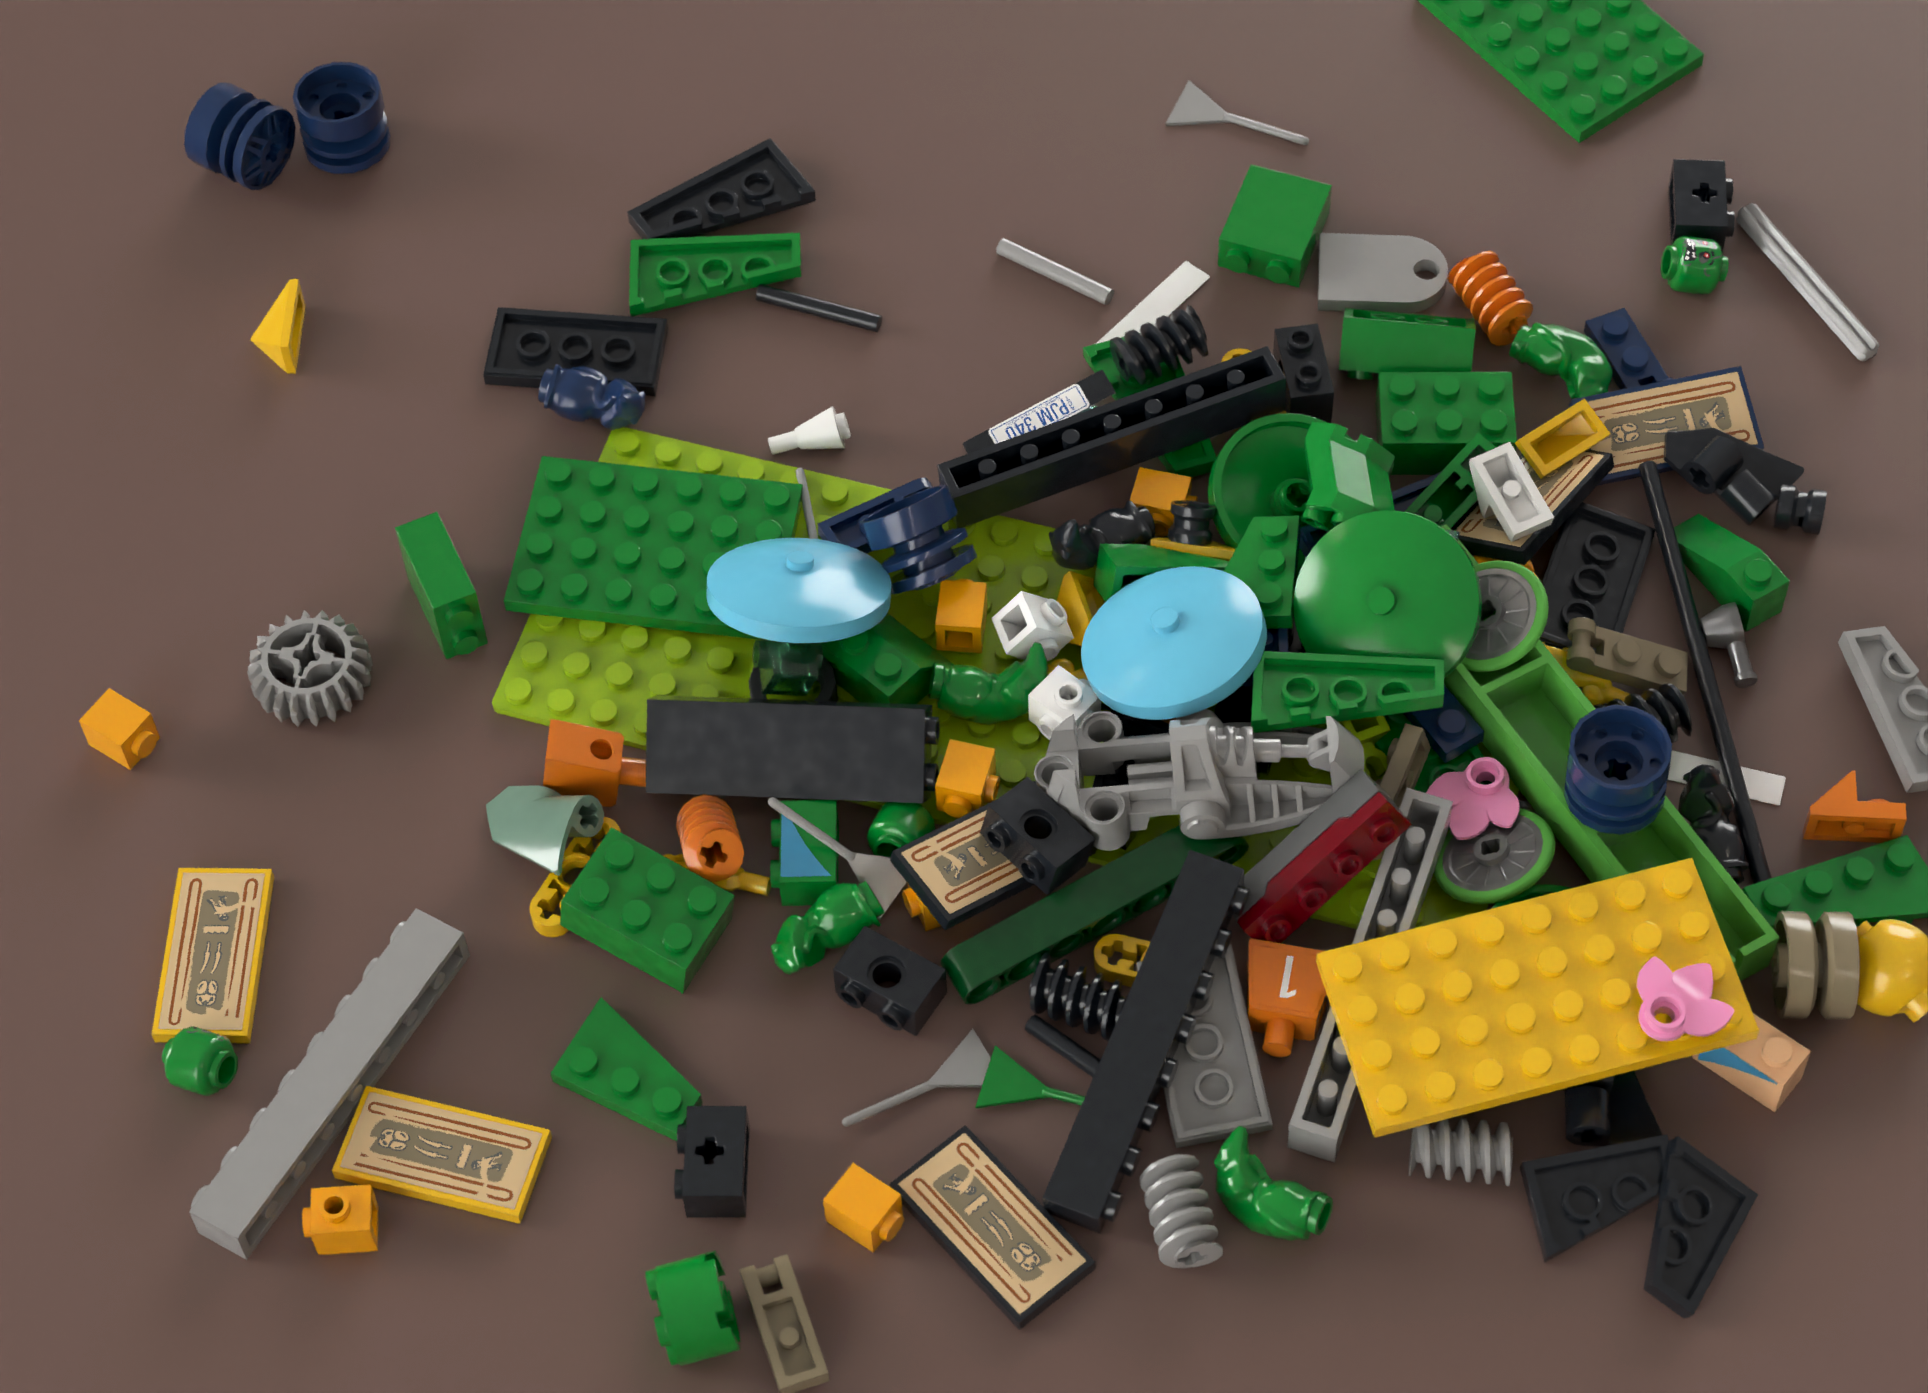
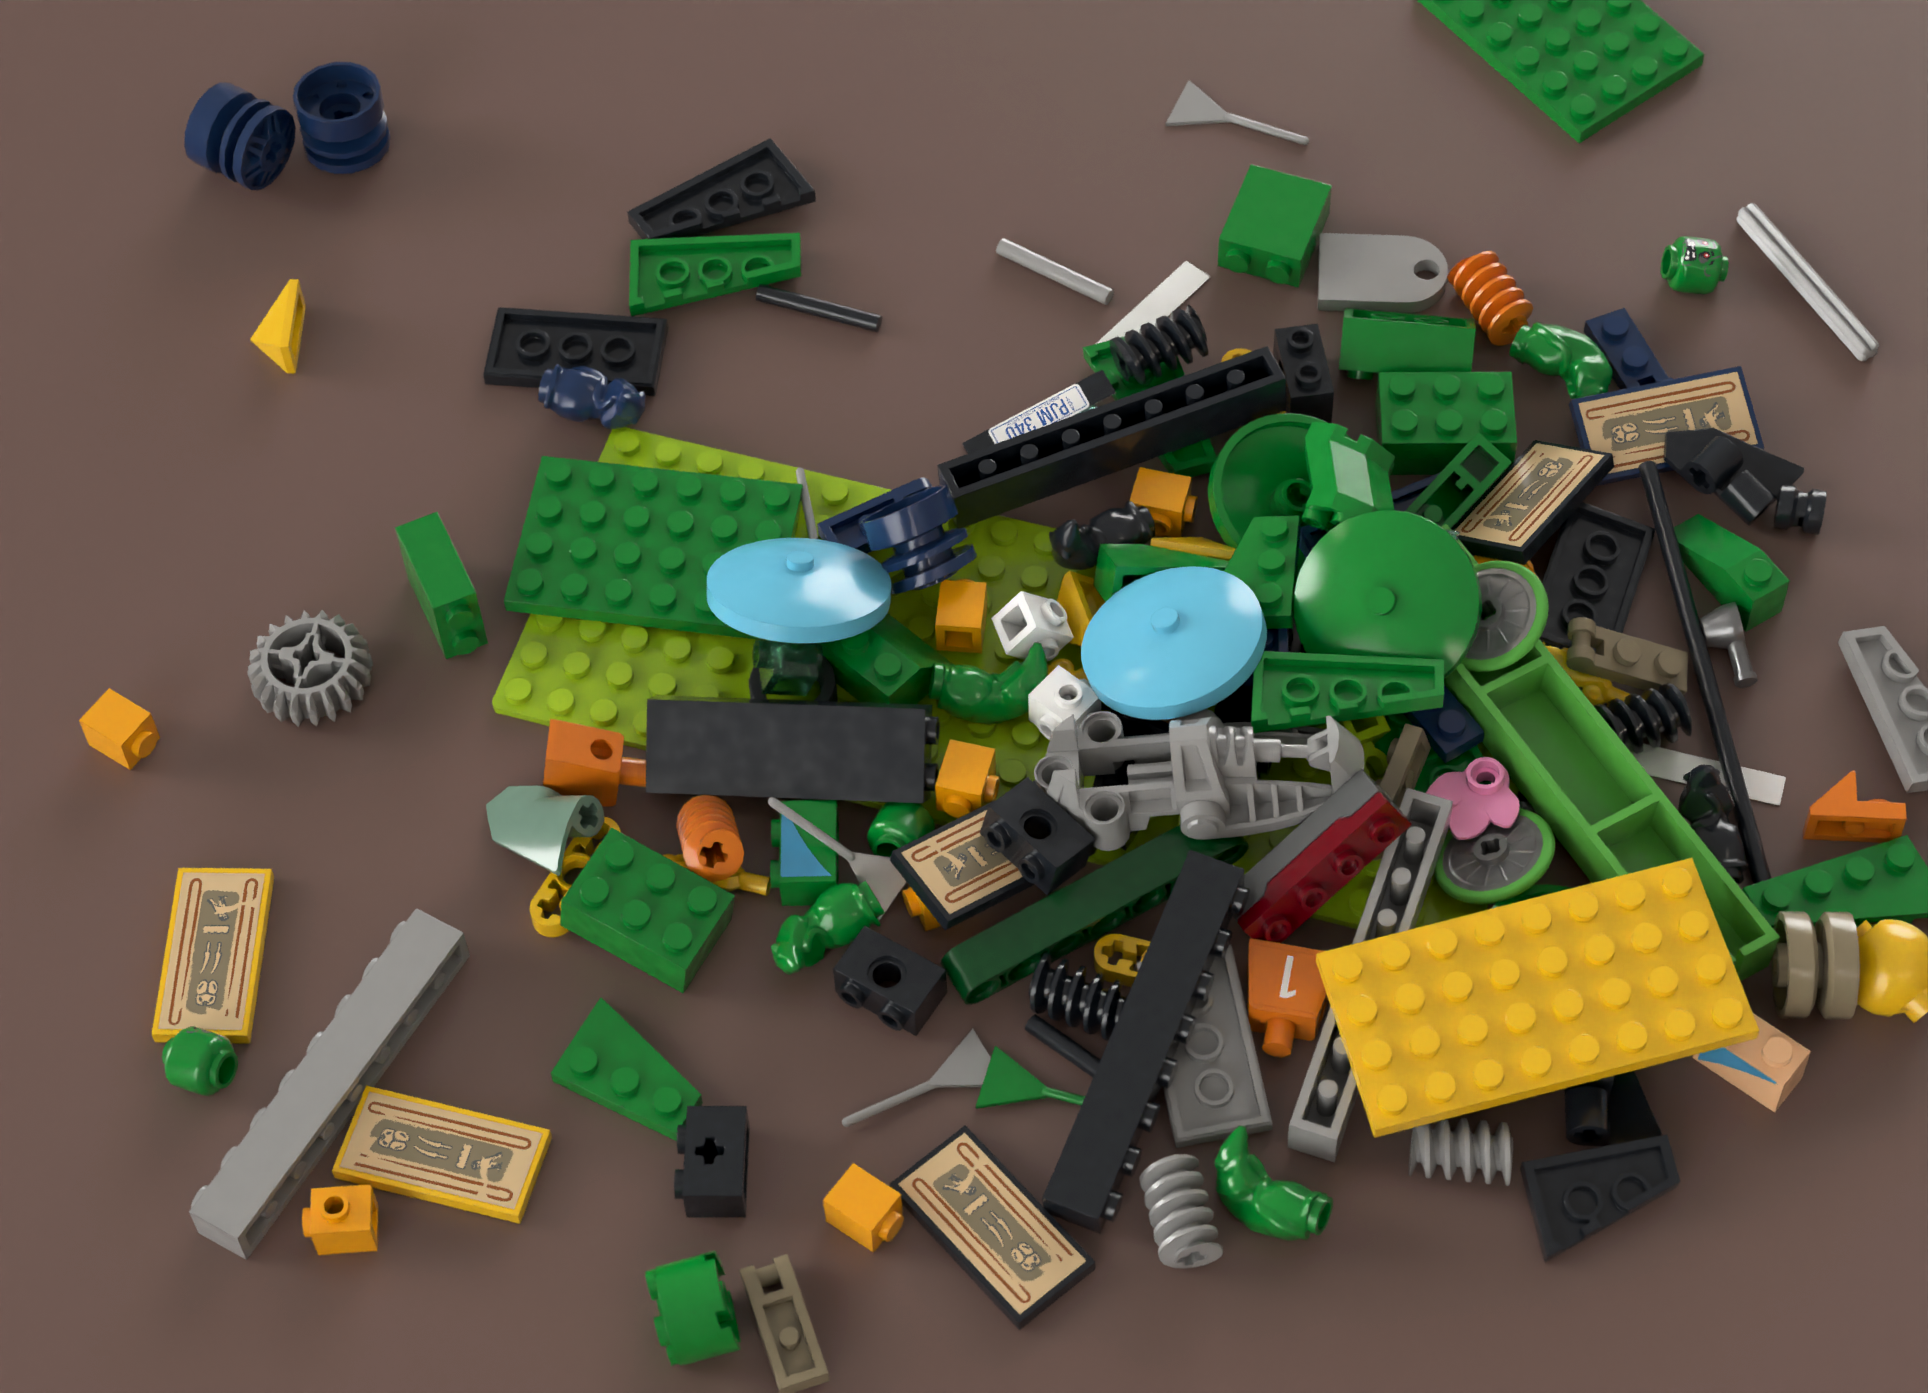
white cone [768,406,851,455] -> none
black wheel [1167,500,1216,545] -> none
white slope [1469,442,1554,542] -> none
yellow slope [1515,398,1610,479] -> none
dark blue wheel [1564,705,1672,835] -> none
bright pink plate [1637,956,1734,1041] -> none
black wing [1644,1136,1758,1319] -> none
black brick [1668,159,1735,253] -> none

